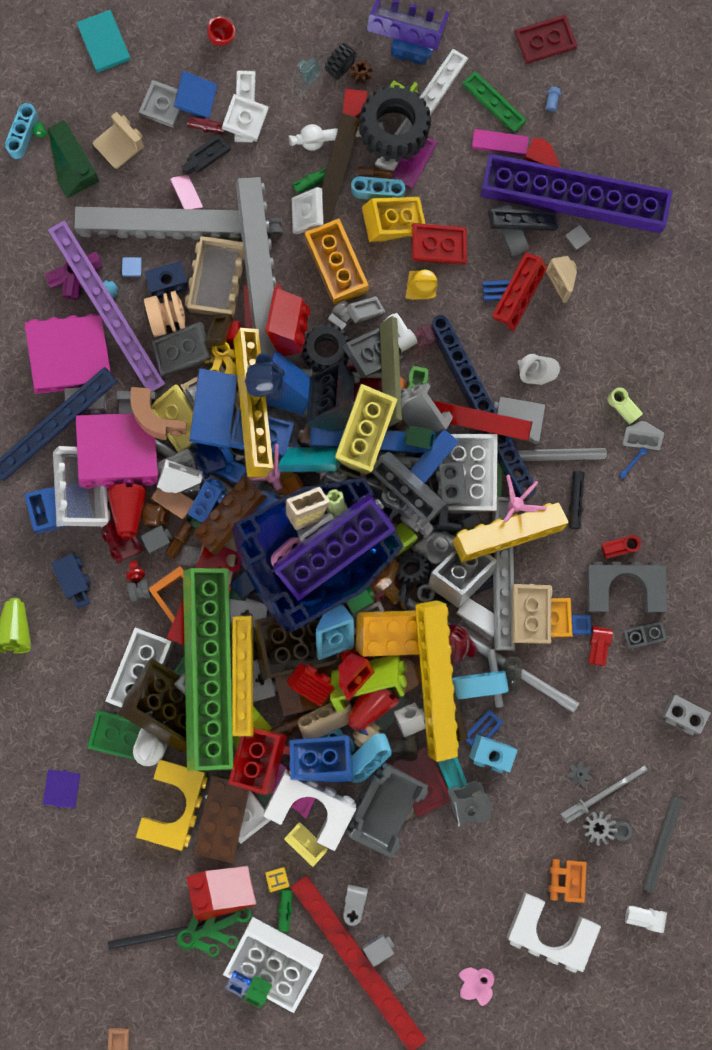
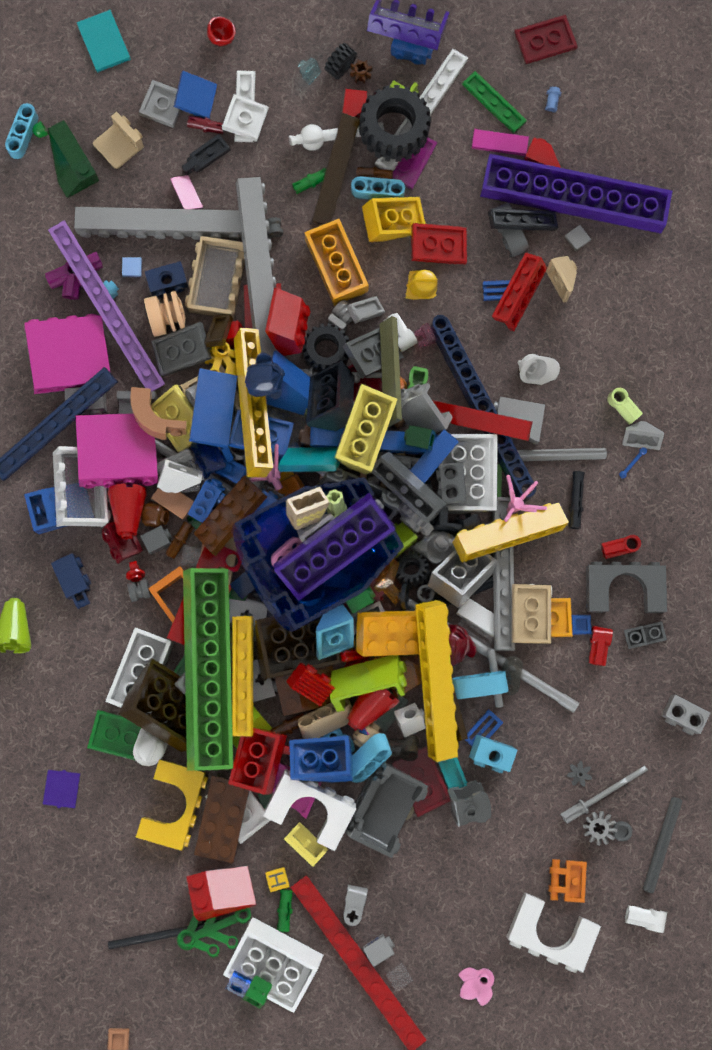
white tile [292,187,323,234] -> none
red slope [339,653,375,701] -> none

